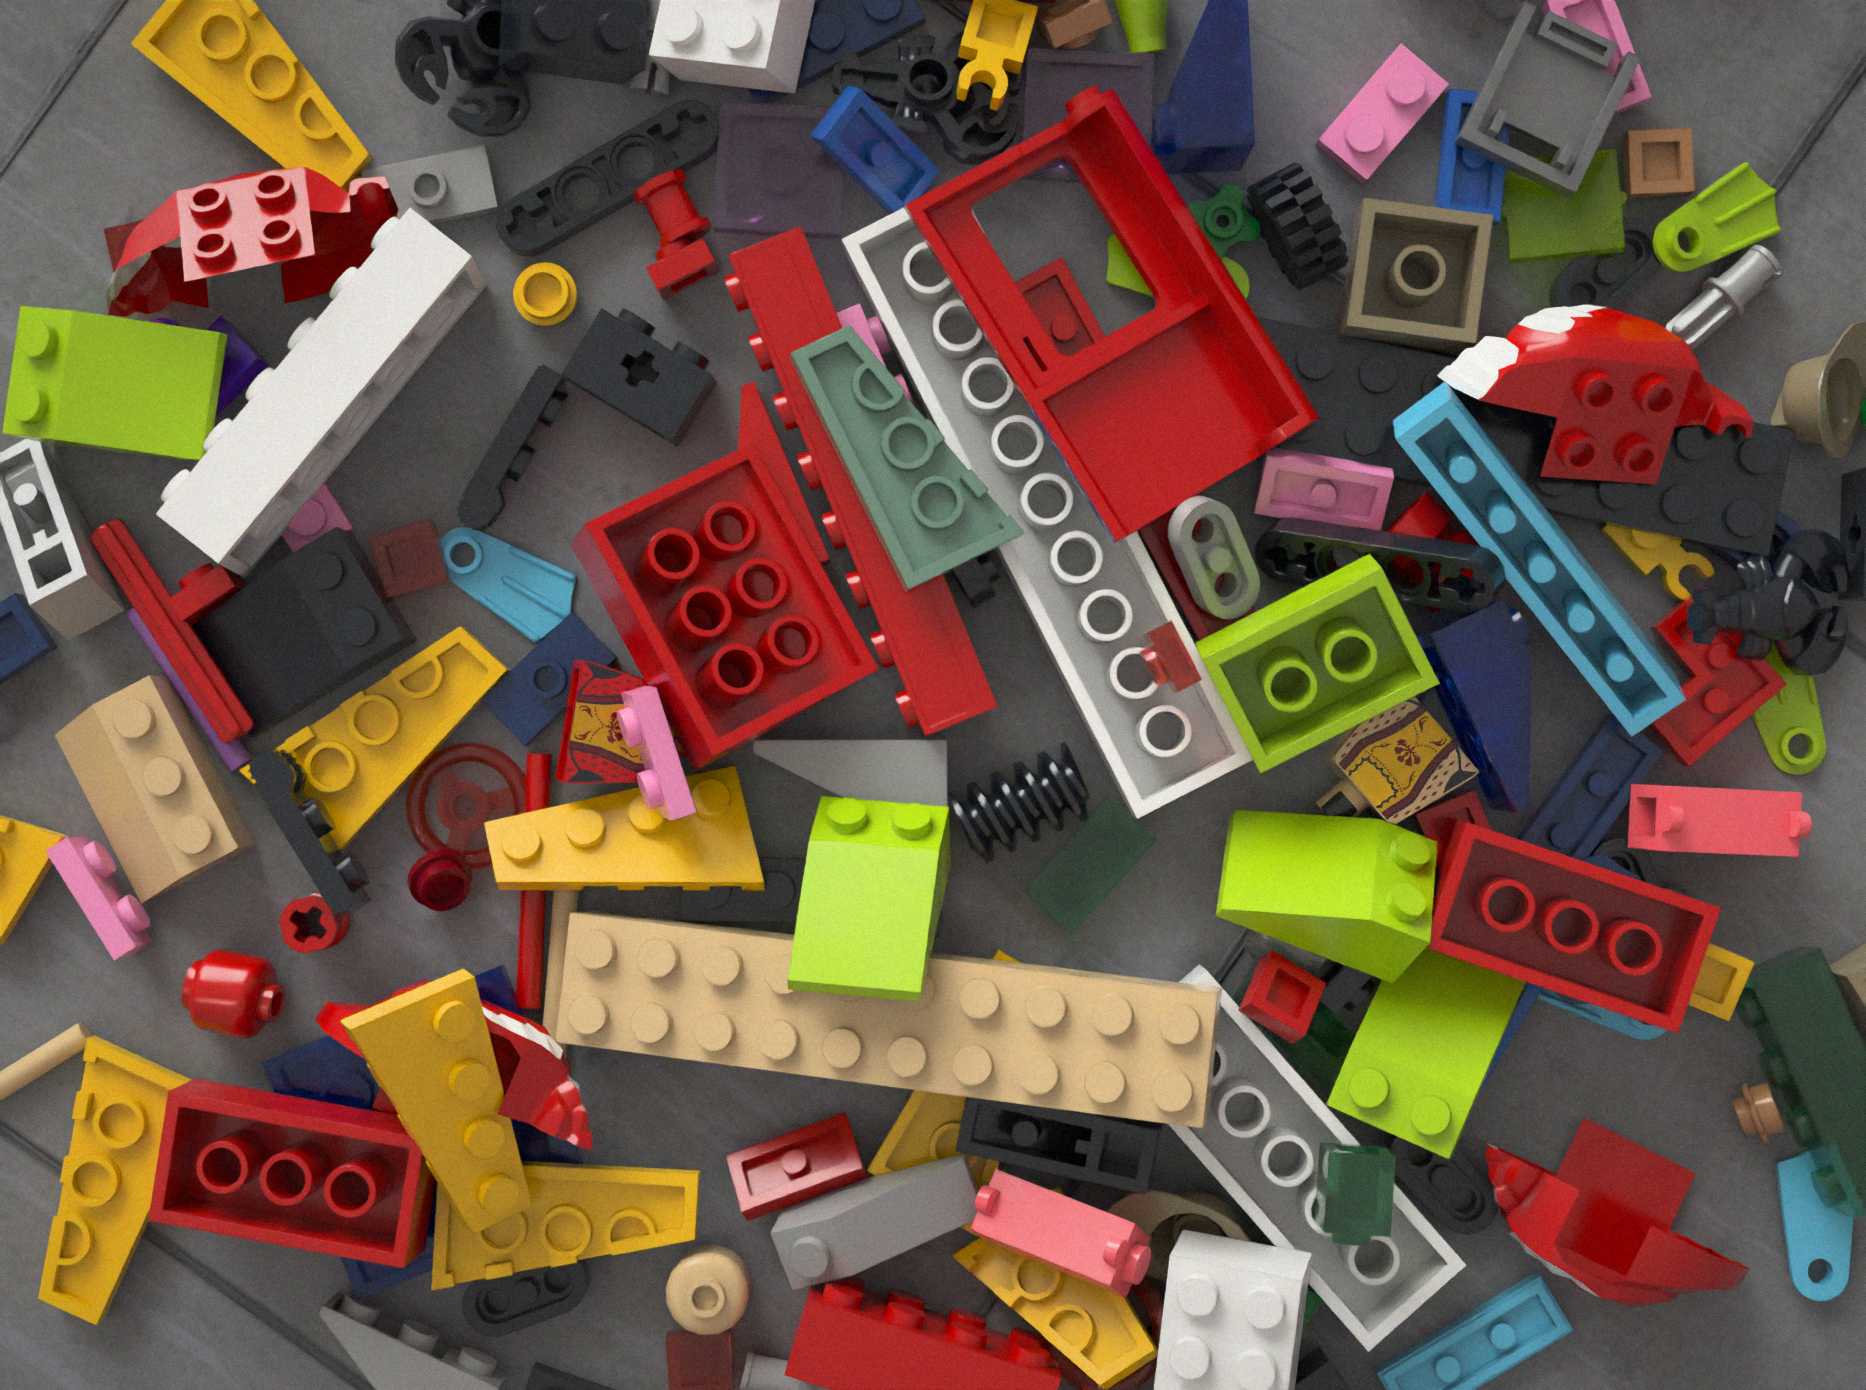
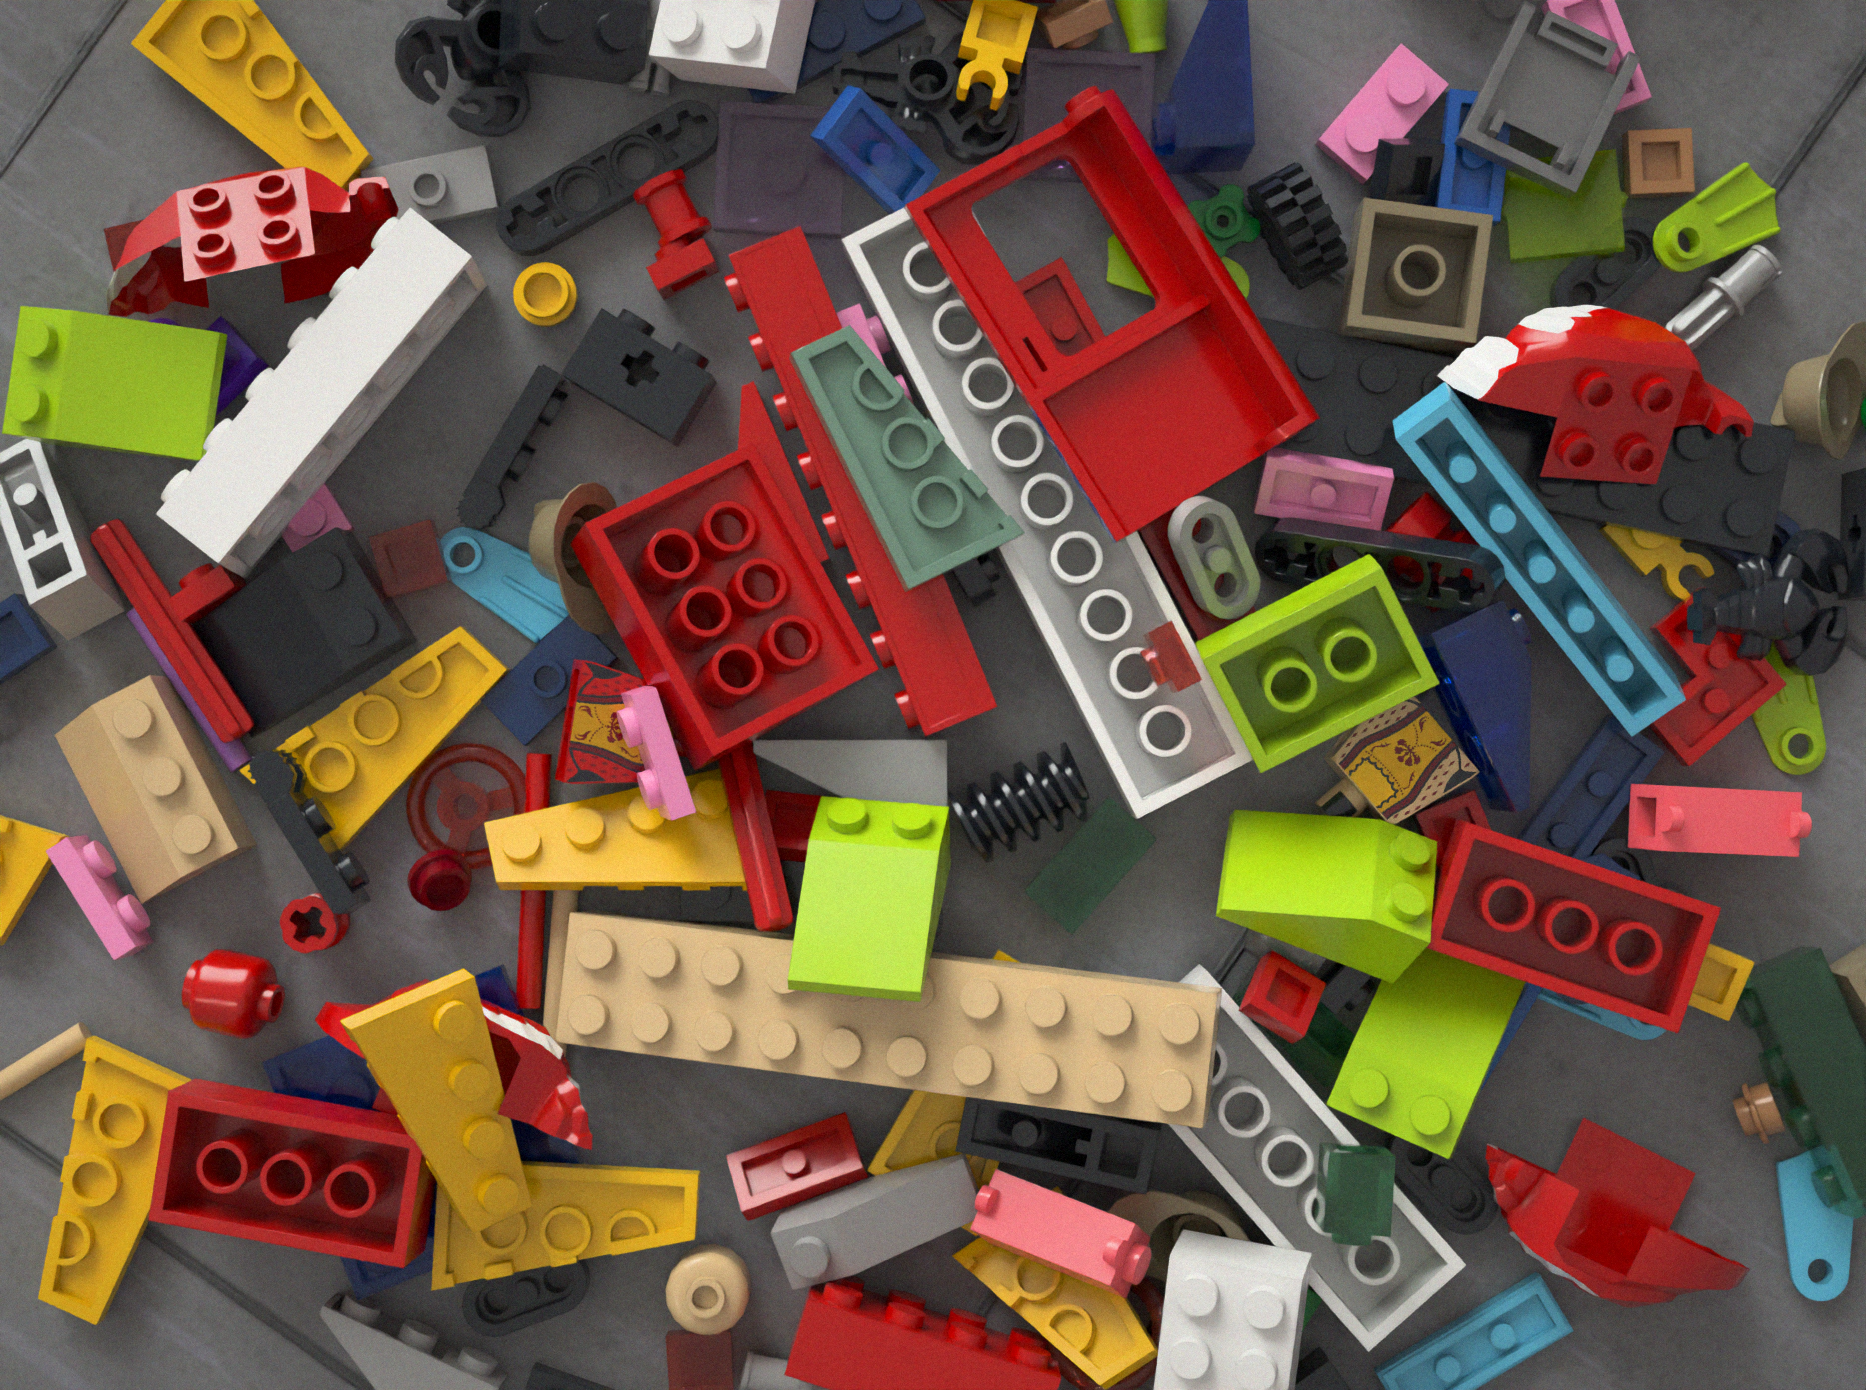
none -> dark tan piece [529,482,617,635]
none -> red axle [717,742,794,933]
none -> red plate [765,790,821,863]
none -> black plate [1369,138,1445,207]

